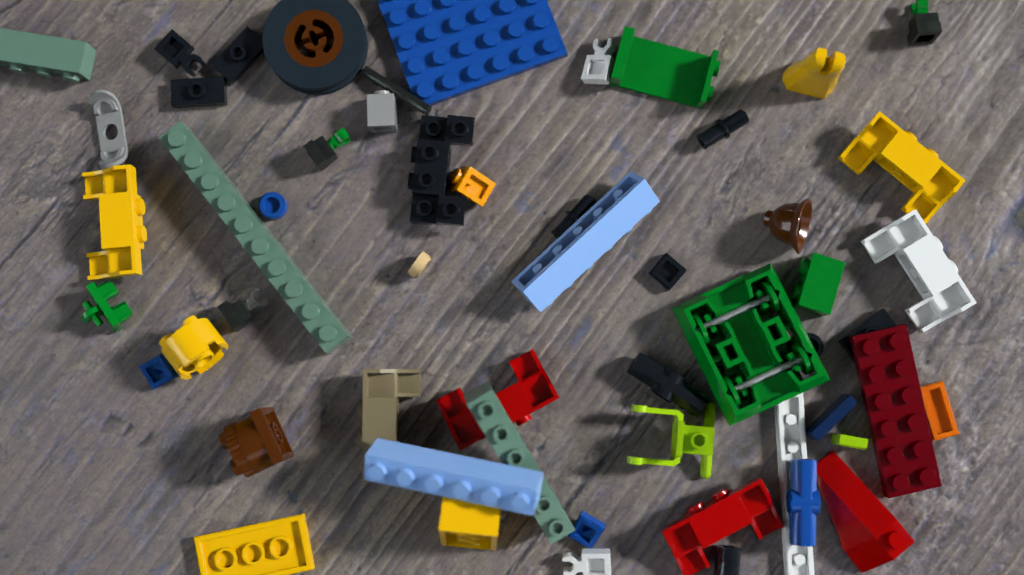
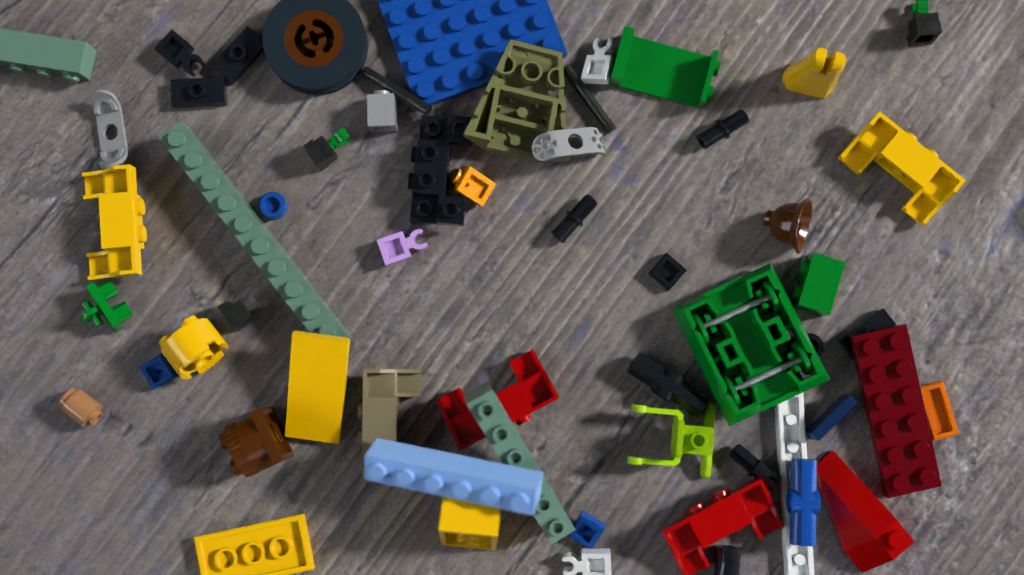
tan tile [407,251,431,278] -> none
light blue brick [511,171,660,313] -> none
lime tile [831,433,868,450] -> none
white bracket [861,209,977,333] -> none
none -> medium nougat brick [58,388,103,427]
none -> yellow tile [285,330,350,444]
none -> lavender plate [377,229,428,266]
none -> olive wedge [463,39,570,163]
none -> light grey piece [532,127,607,162]
none -> pearl dark grey bar [563,64,616,134]
none -> black axle [729,444,782,492]

